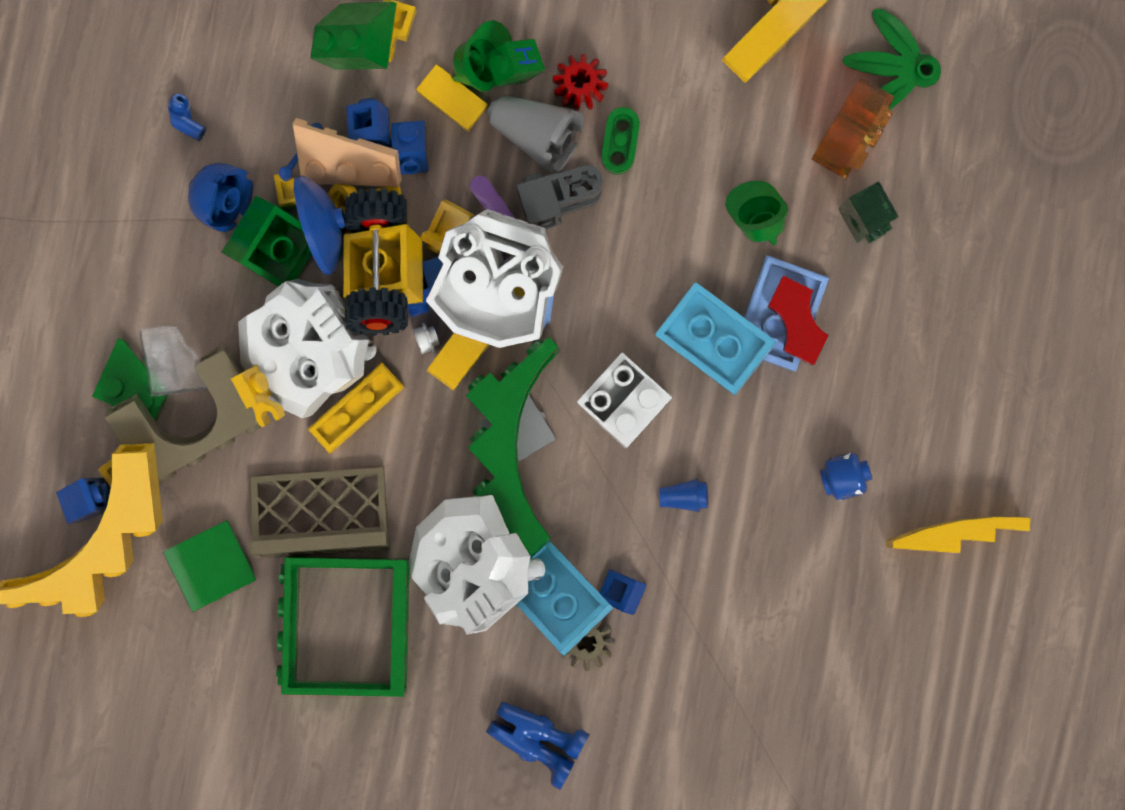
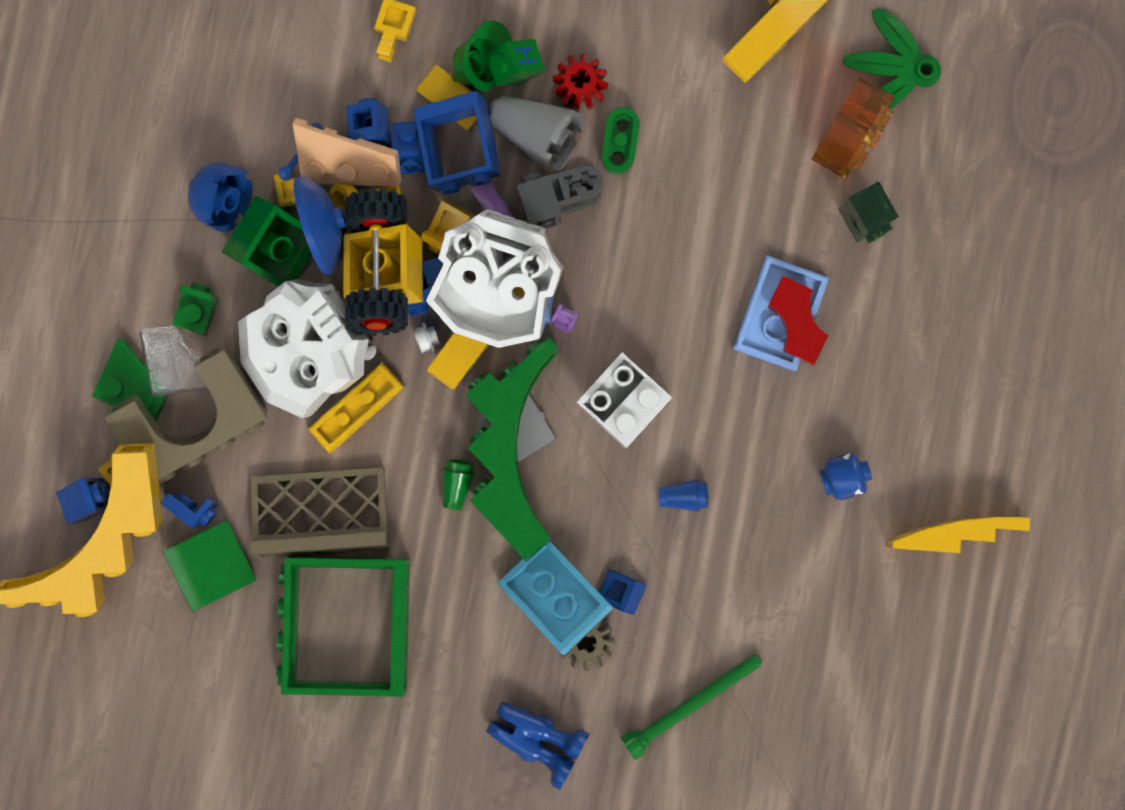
blue arm [168,93,206,141] -> none
yellow plate [231,364,285,427] -> none
green slope [310,1,397,70] -> none
white brick [408,495,545,635] -> none
medium azure plate [655,282,776,396] -> none
green piece [725,181,789,245] -> none
none -> blue bracket [160,492,219,529]
none -> green bracket [172,282,219,336]
none -> blue window [413,91,502,195]
none -> green cone [442,459,475,510]
none -> medium lavender bar [551,304,579,335]
none -> green piece [620,655,762,760]

